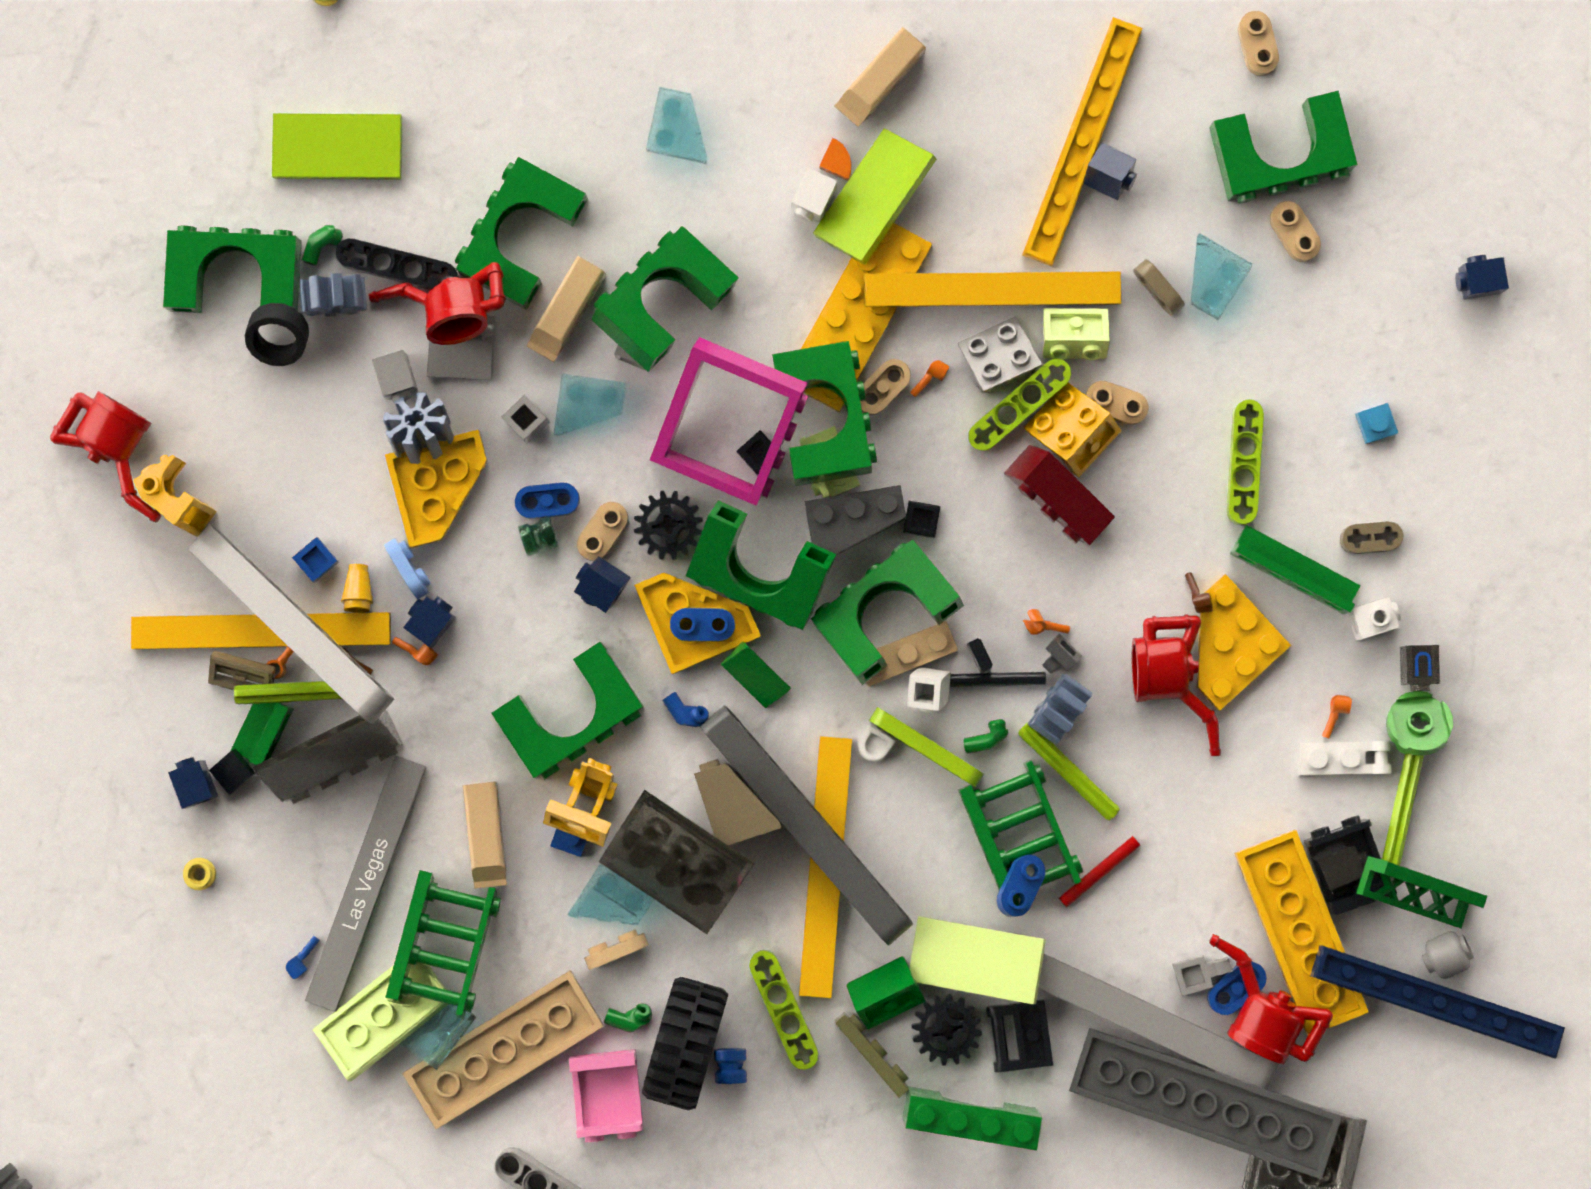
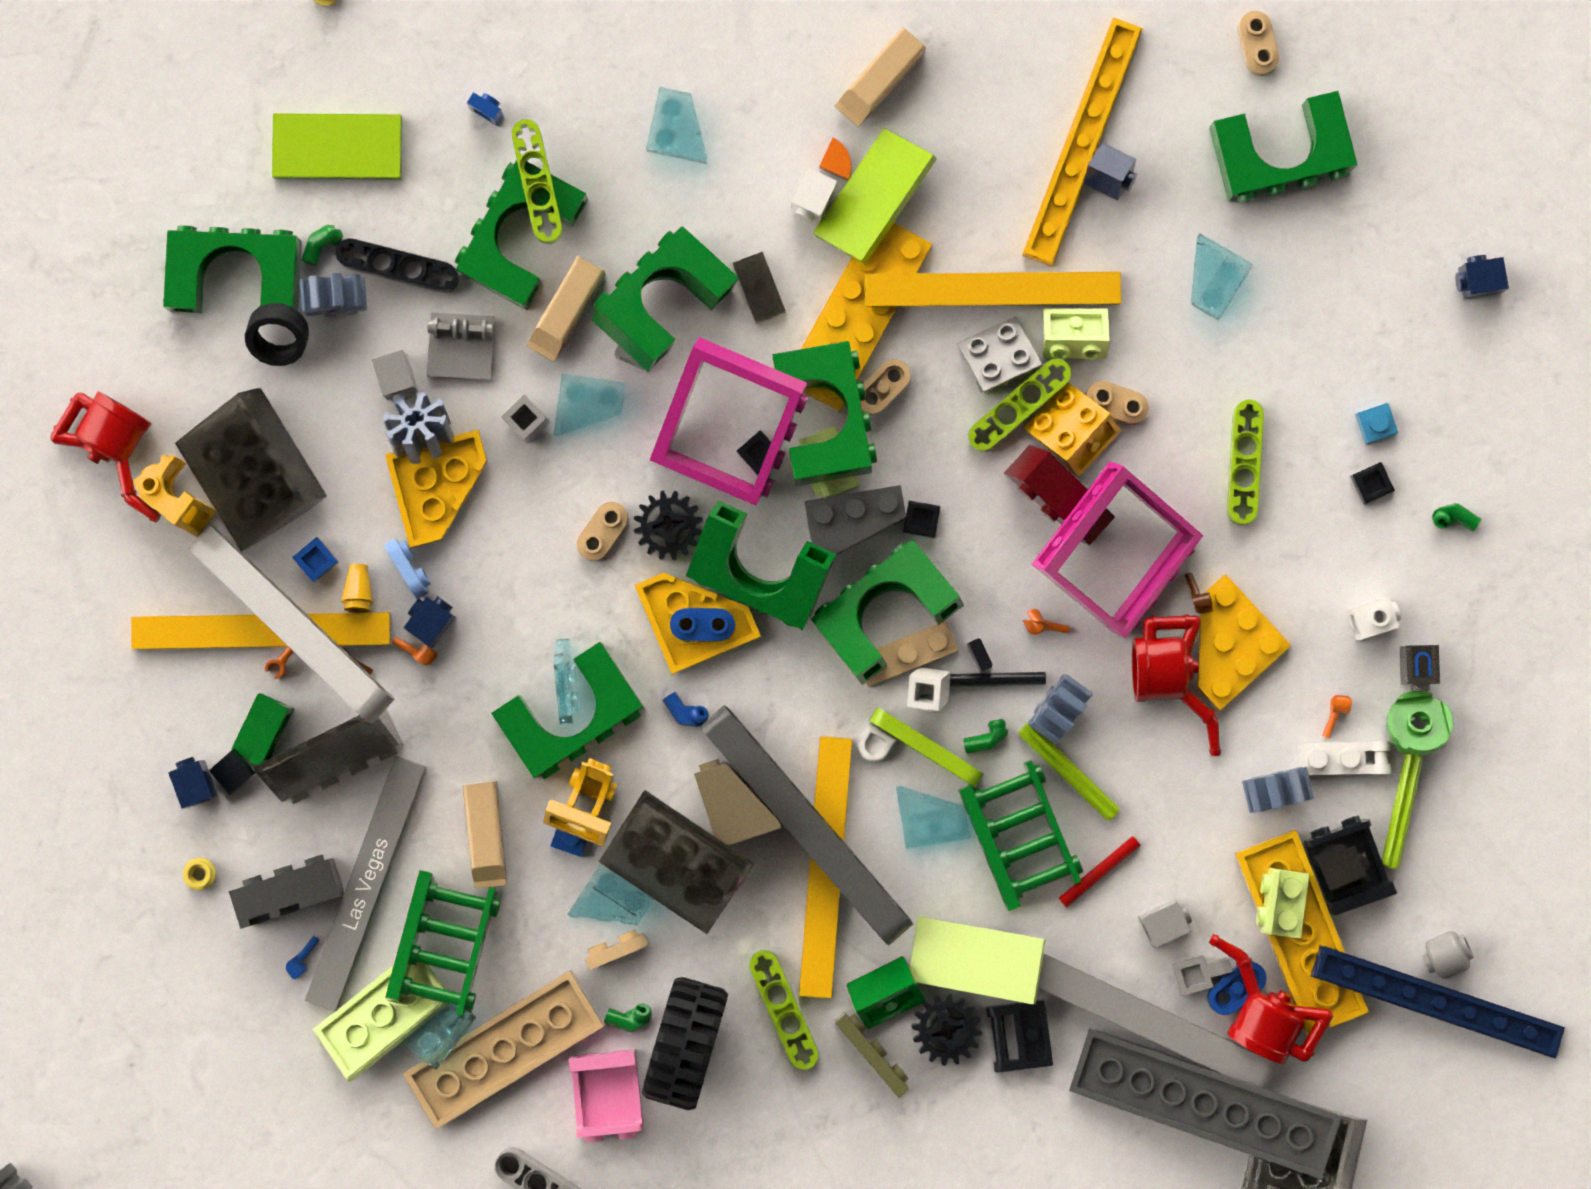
dark tan tile [208,651,276,690] -> none
lime axle [234,681,342,705] -> none
red piece [368,262,506,345] -> none
blue plate [515,482,580,519] -> none
clear green wheel [518,516,559,556] -> none
dark blue brick [574,556,631,613] -> none
blue wheel [714,1048,747,1084] -> none
green slope [720,641,791,708] -> none
green arch [903,1086,1042,1151] -> none
orange hand [910,360,949,397] -> none
blue plate [997,855,1046,917] -> none
dark grey tile [1042,633,1082,674] -> none
dark tan beam [1133,259,1185,316] -> none
green fence [1230,525,1361,615] -> none
tan plate [1270,201,1321,262] -> none
dark tan beam [1339,521,1404,554] -> none
green fence [1356,856,1488,929] -> none
none -> clear smoke slope [175,387,327,552]
none -> dark grey wedge [228,854,344,929]
none -> blue plate [467,92,504,126]
none -> lime beam [511,119,563,244]
none -> clear light blue wing [554,639,579,724]
none -> clear smoke plate [733,252,786,324]
none -> clear light blue wing [896,786,970,849]
none -> dark pink window [1031,462,1204,638]
none -> light grey brick [1138,900,1192,948]
none -> sand blue gear [1242,767,1314,813]
none -> yellowish green bracket [1256,868,1309,939]
none -> black tile [1350,462,1395,505]
none -> green arm [1432,503,1481,532]

